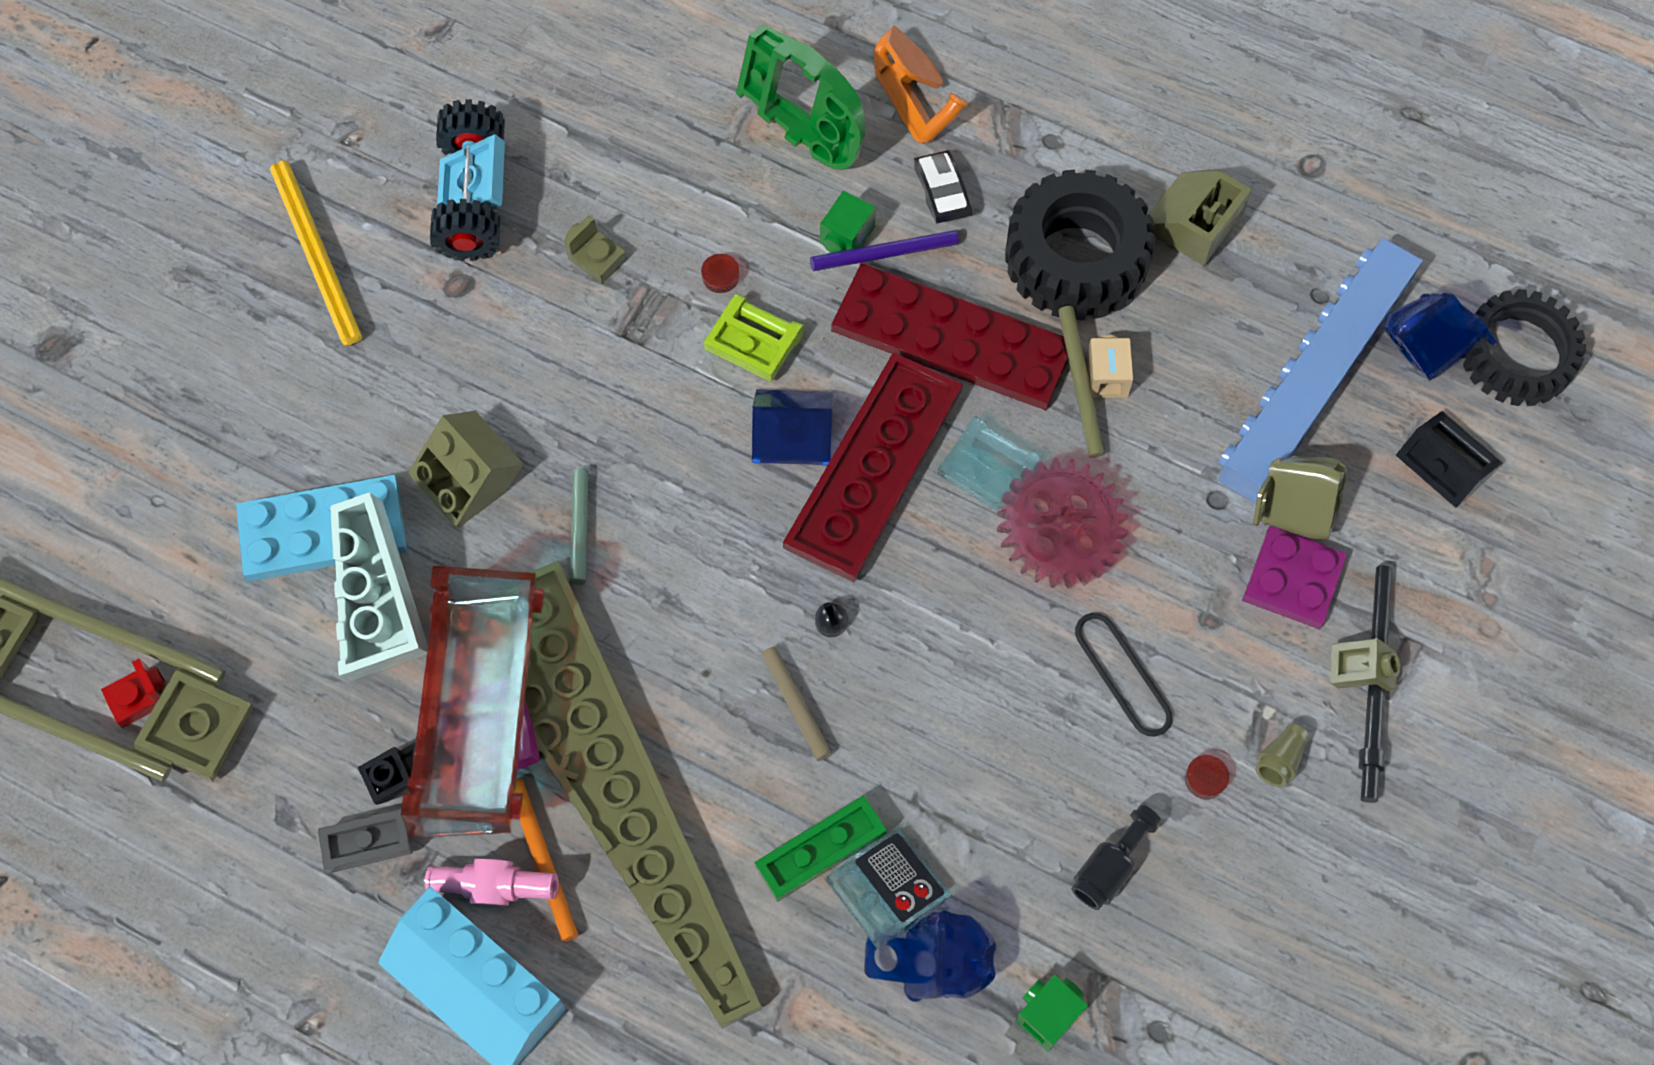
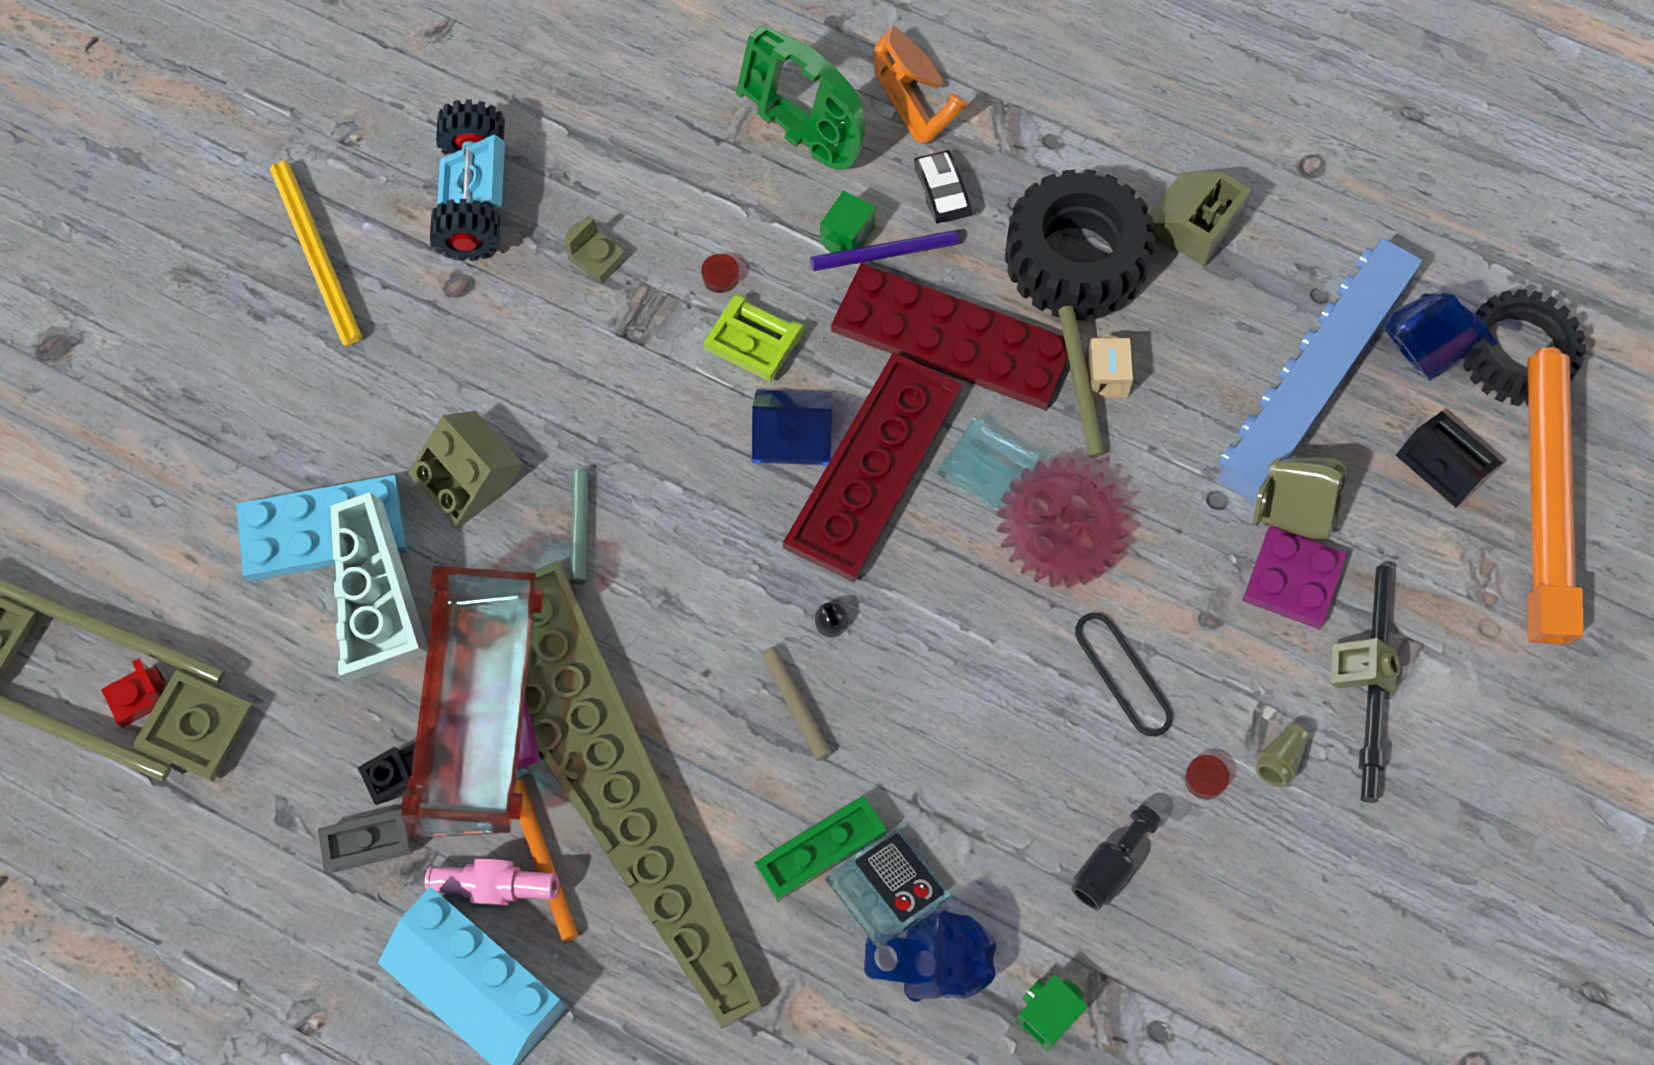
none -> orange brick [1527,348,1584,645]

